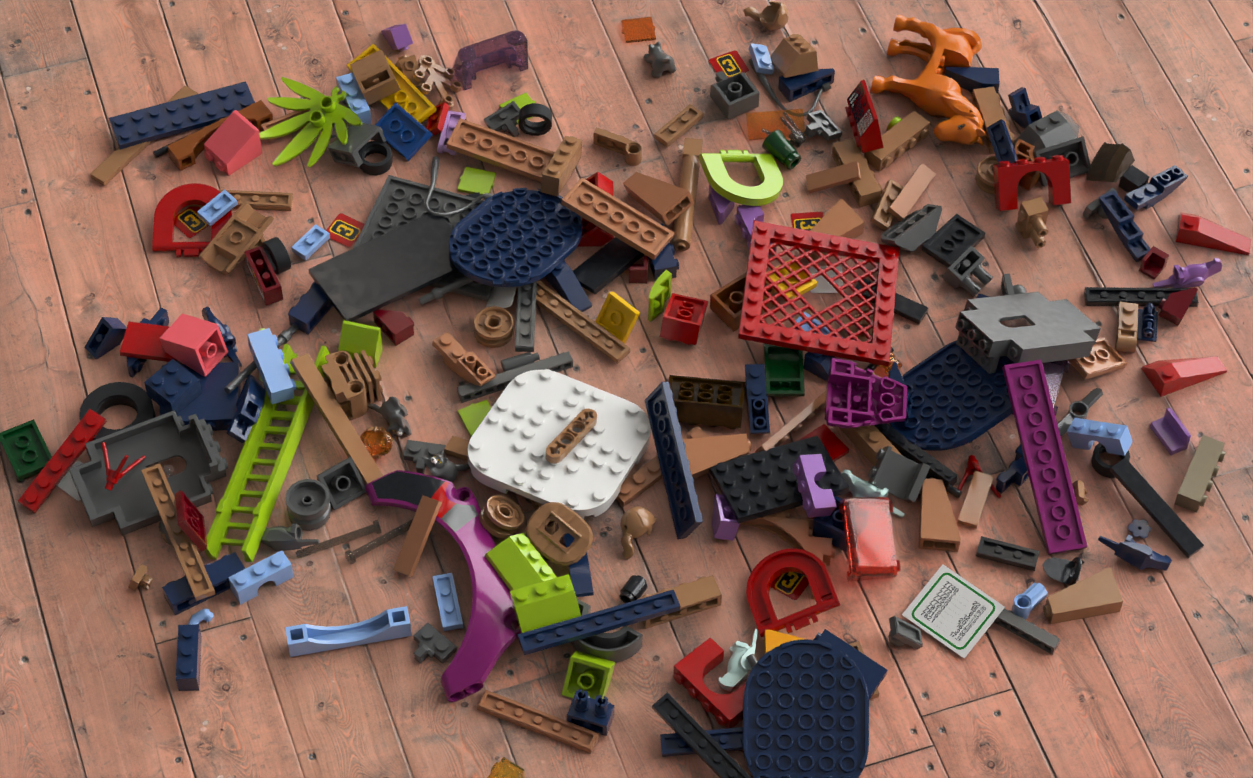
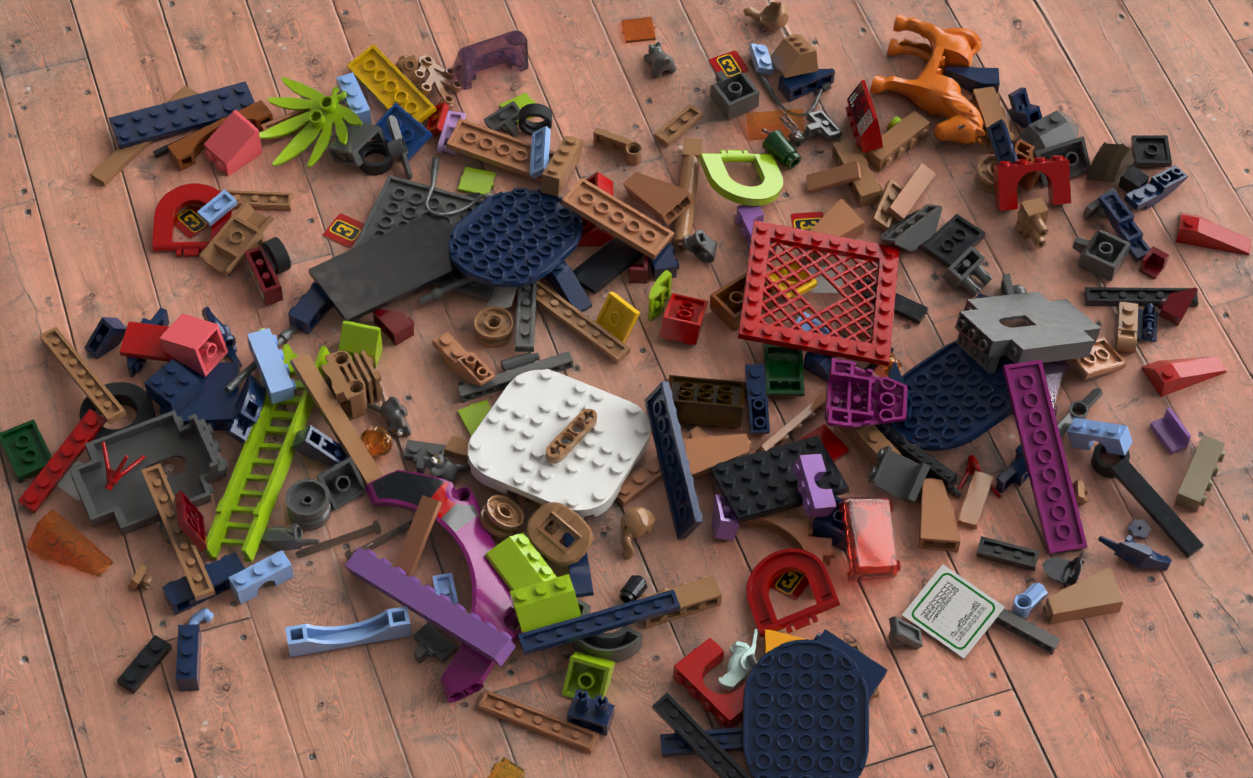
light blue plate [291,224,330,261] -> none
medium nougat slope [350,49,401,105] -> none
medium lavender slope [381,24,413,52] -> none
medium lavender slope [708,185,735,225] -> none
light aqua animal [841,469,905,518] -> none
medium lavender animal [1152,258,1222,288] -> none
none -> clear orange wedge [27,509,113,577]
none -> medium nougat plate [39,327,127,425]
none -> black plate [117,635,172,694]
none -> dark blue slope [292,425,348,466]
none -> medium lavender brick [345,547,516,666]
none -> dark grey piece [387,115,412,180]
none -> light blue plate [529,126,551,179]
none -> dark grey piece [683,230,717,263]
none -> dark grey hinge [1073,230,1131,281]
none -> black plate [1131,135,1172,168]

